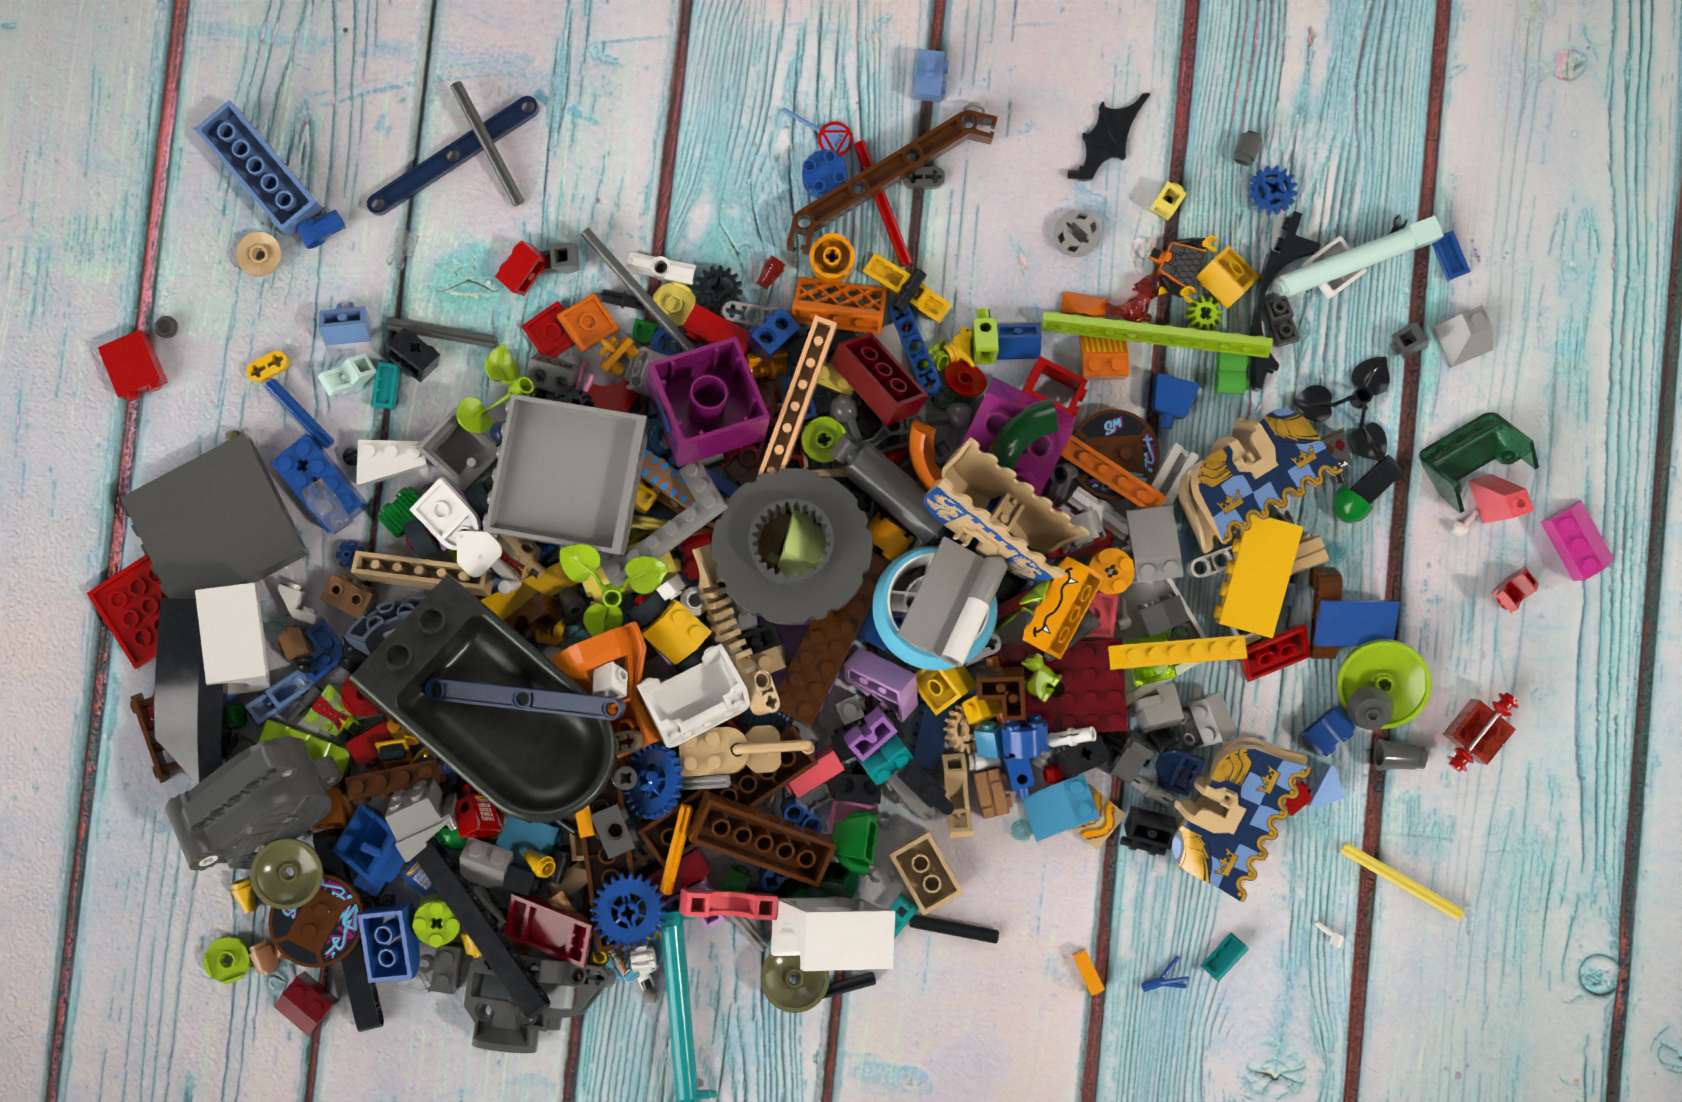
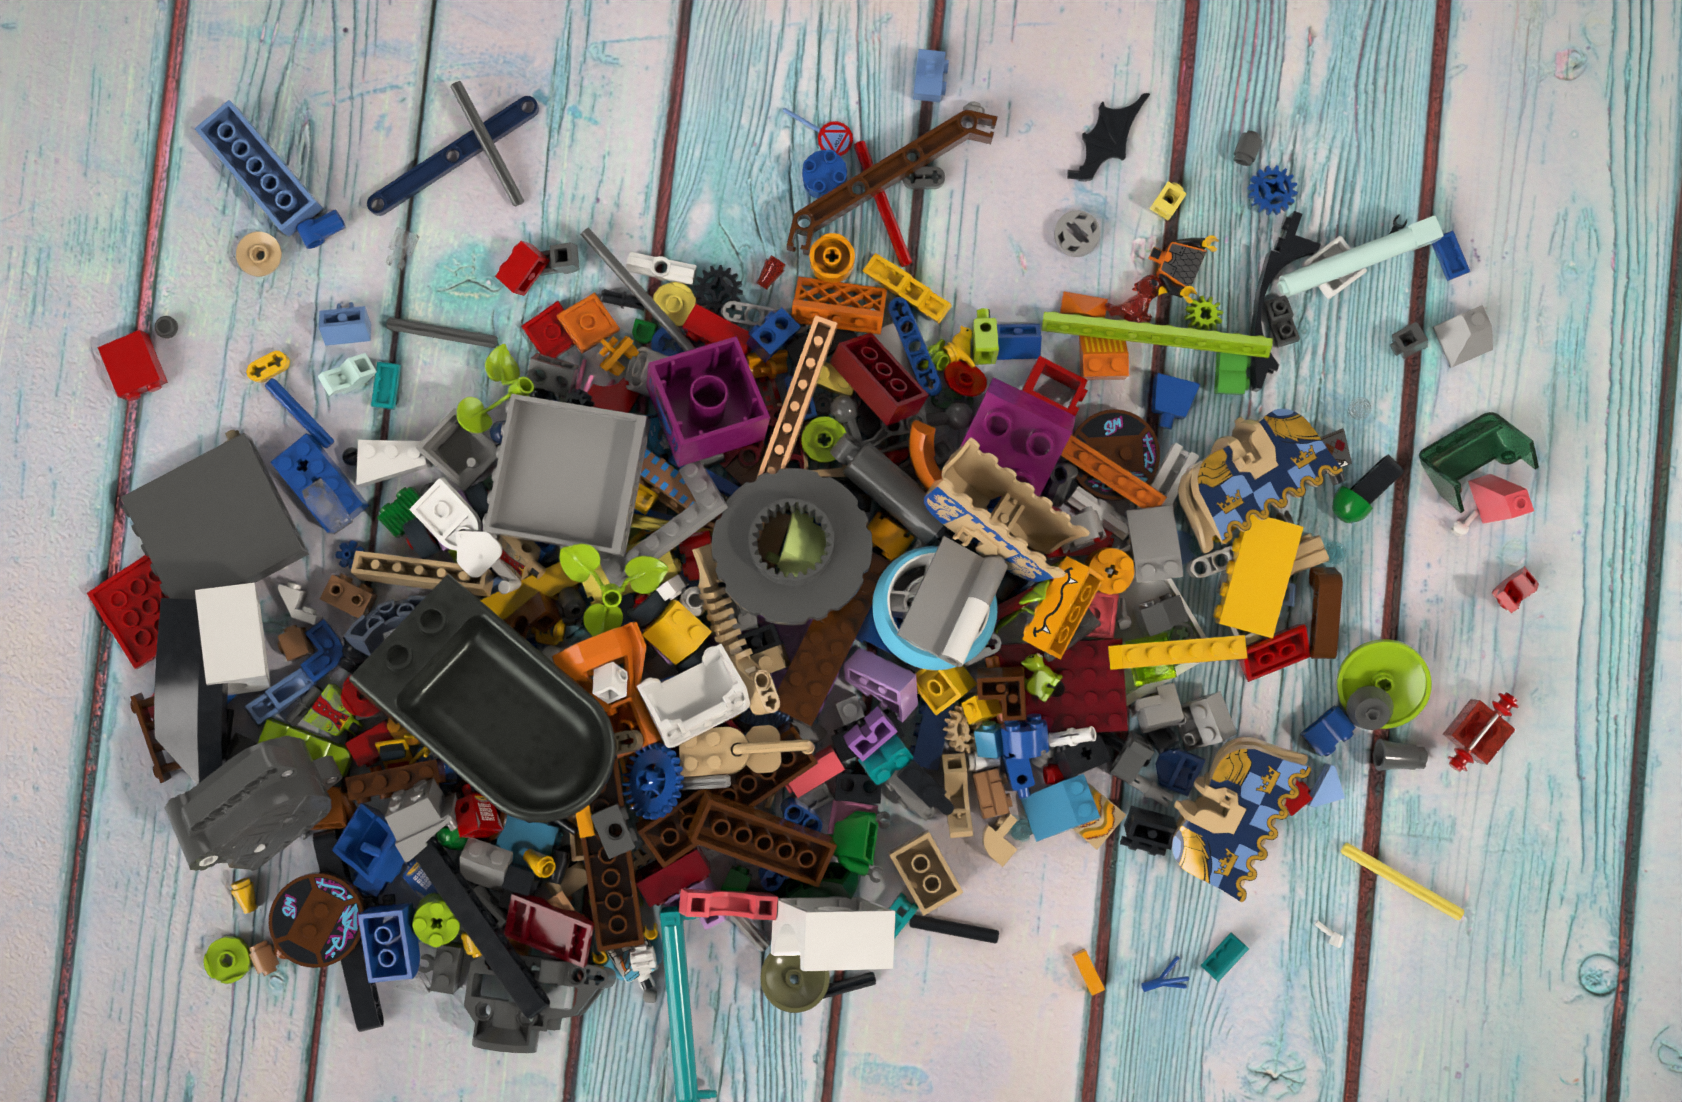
green tile [227,703,247,729] -> none
olive dish [250,838,323,910] -> none
dark red slope [274,971,339,1036] -> none
black hinge [296,655,316,674] -> none
black brick [385,328,440,383] -> none
dark blue beam [425,678,625,720] -> none
blue gear [590,872,668,950] -> none
dark grey wheel [611,766,637,790] -> none
light orange axle [659,804,693,895] -> none
black pin [891,268,927,313] -> none
dark green brick [988,399,1058,471] -> none
yellow slope [1196,245,1260,309] -> none
black plant [1293,357,1390,461] -> none
blue tile [1313,600,1400,646] -> none
dark pink slope [1541,500,1614,581] -> none
none -> tan brick [982,813,1018,867]

